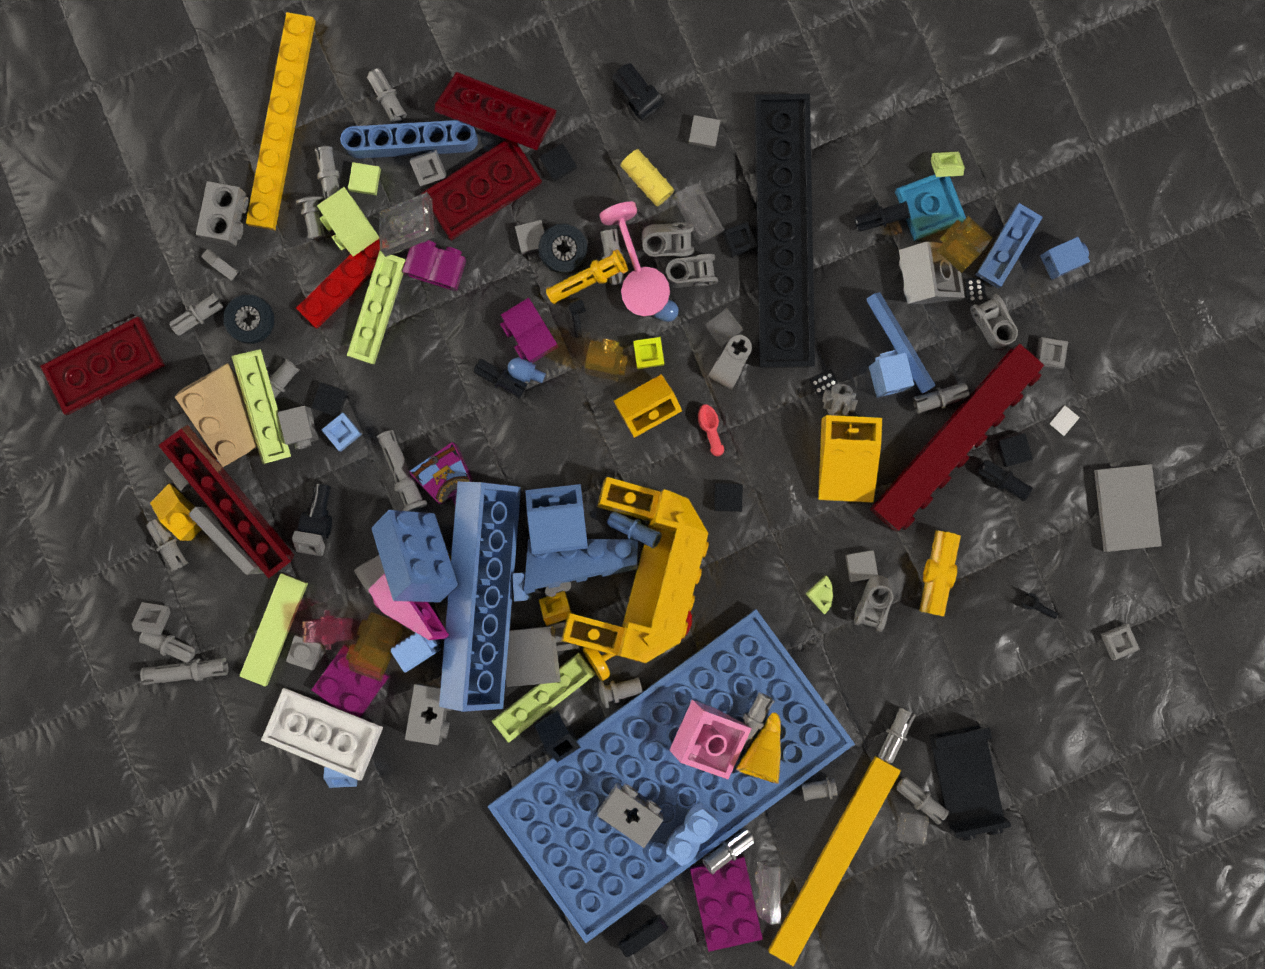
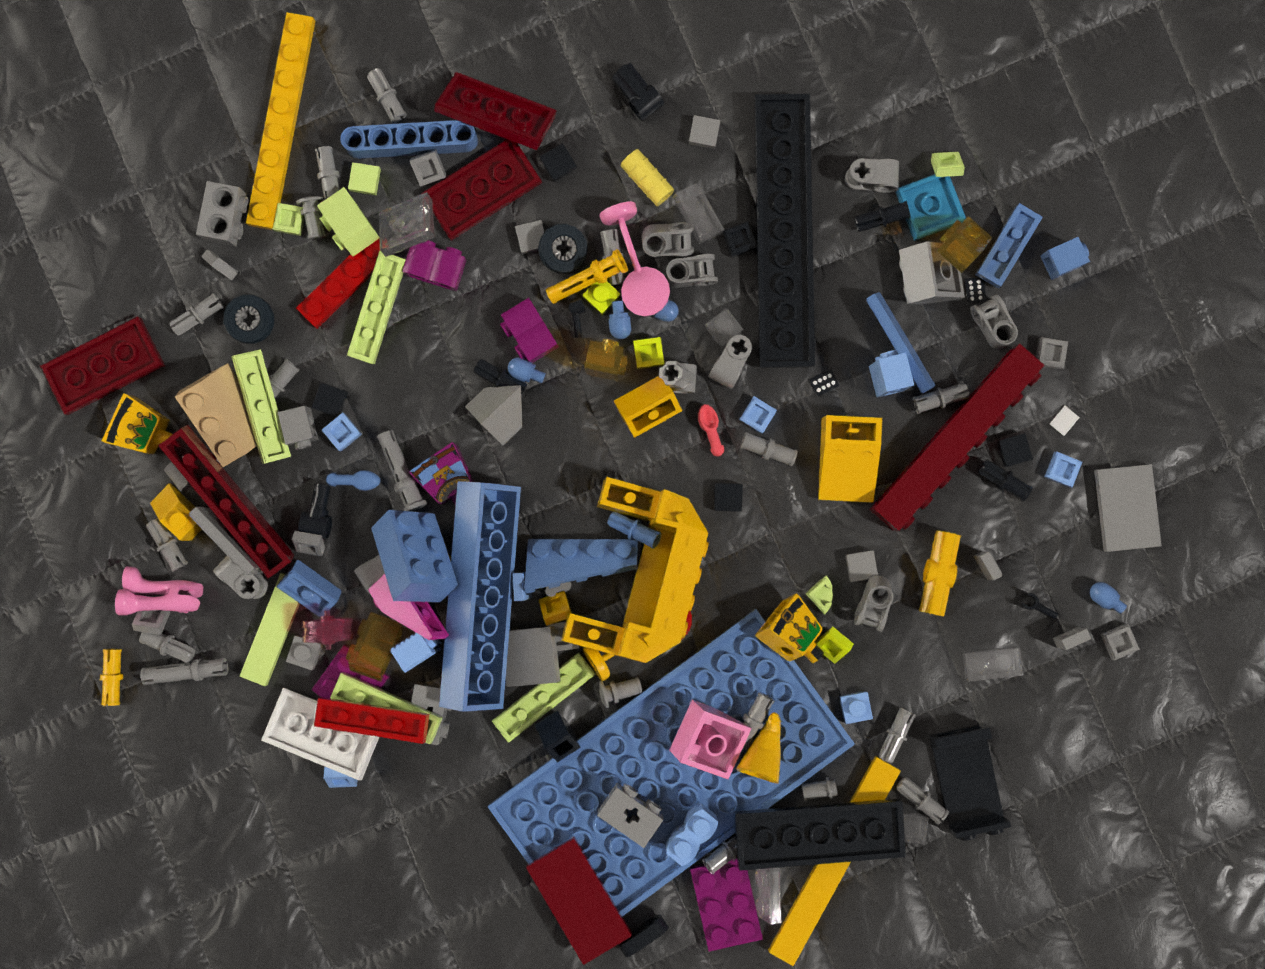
medium blue slope [525,484,588,555] -> none
light grey gear [822,384,858,416] -> none
none -> yellow pin [100,649,123,706]
none -> yellow torso [101,393,173,454]
none -> bright pink piece [115,566,203,615]
none -> light grey piece [213,556,269,599]
none -> yellowish green tile [272,203,305,236]
none -> medium blue slope [277,560,341,619]
none -> red plate [314,697,430,744]
none -> medium blue piece [326,470,381,491]
none -> yellowish green tile [330,672,443,744]
none -> light grey slope [465,385,523,446]
none -> dark red tile [526,836,632,965]
none -> neon yellow plate [582,281,621,315]
none -> medium blue cylinder [608,301,631,339]
none -> light grey piece [659,361,697,394]
none -> black plate [734,799,906,871]
none -> light blue tile [739,396,777,434]
none -> light grey pin [740,432,798,467]
none -> yellow torso [755,593,824,664]
none -> neon yellow plate [816,626,854,664]
none -> light blue plate [839,691,873,724]
none -> light grey piece [845,158,899,193]
none -> clear plate [962,647,1023,682]
none -> light grey tile [973,551,1002,581]
none -> light blue tile [1044,452,1082,488]
none -> light grey tile [1053,627,1091,650]
none -> medium blue cylinder [1090,582,1127,614]

